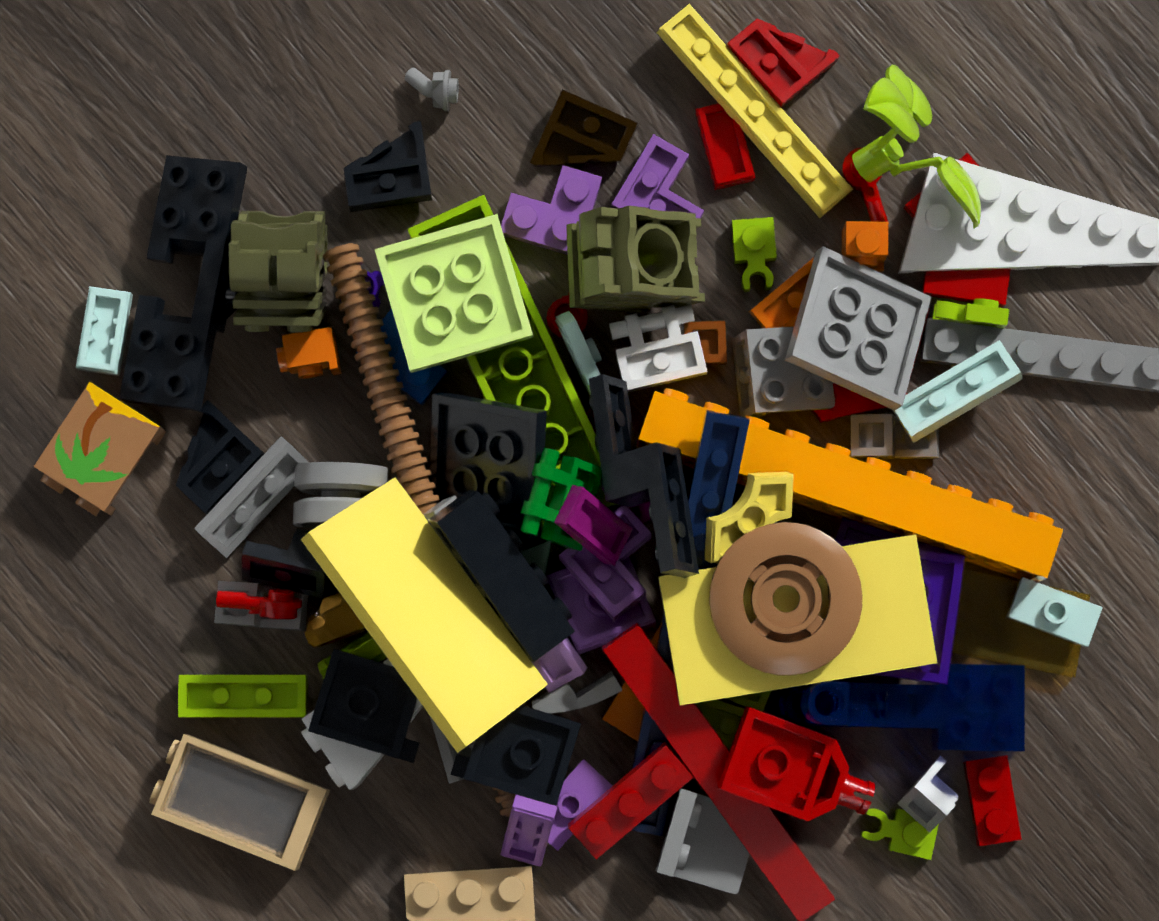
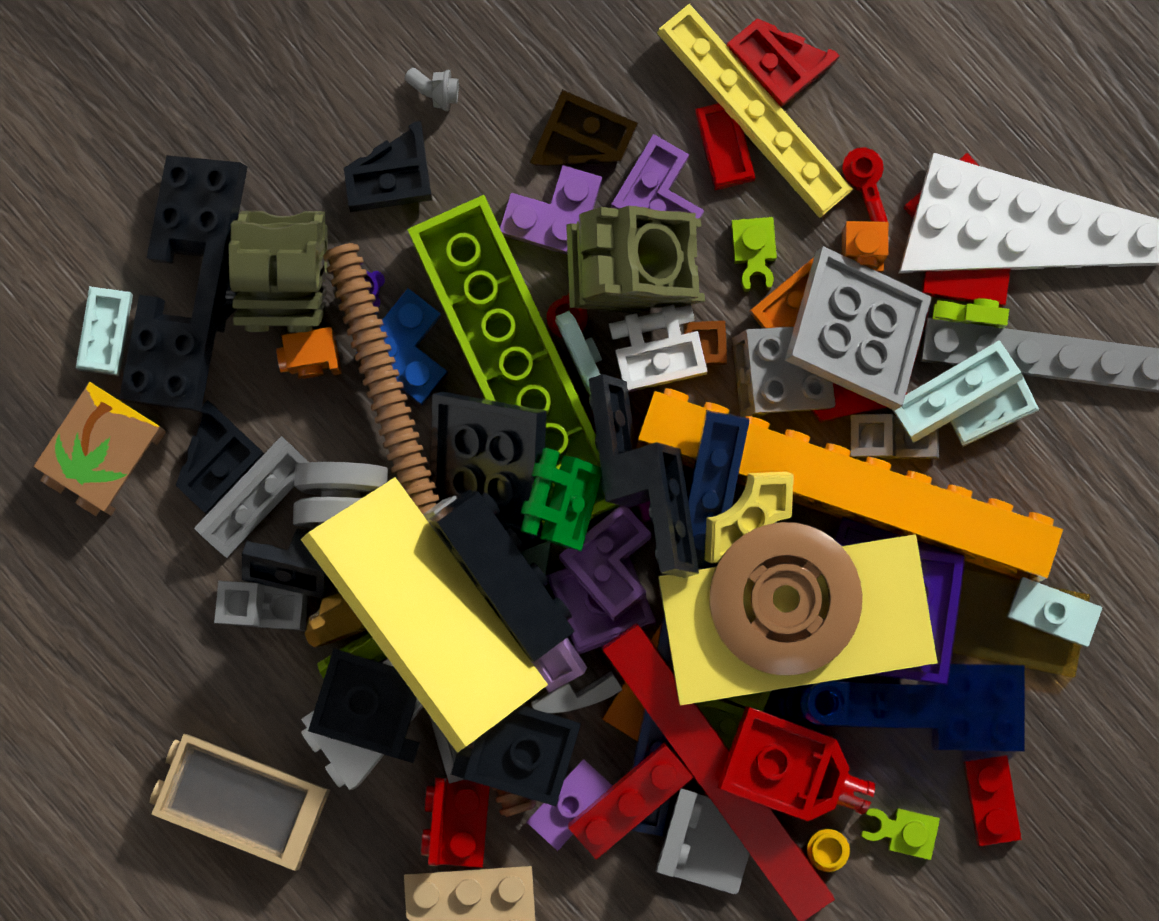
lime plate [178,675,308,718] -> none
red plate [216,589,302,619] -> none
yellowish green plate [375,214,533,373] -> none
medium lavender plate [500,795,558,866] -> none
magenta tile [554,485,633,566] -> none
lime plant [852,64,981,229] -> none
light grey panel [897,755,959,832] -> none
none -> red bracket [421,778,490,868]
none -> yellow plate [807,829,850,872]
none -> light aqua plate [950,375,1039,447]

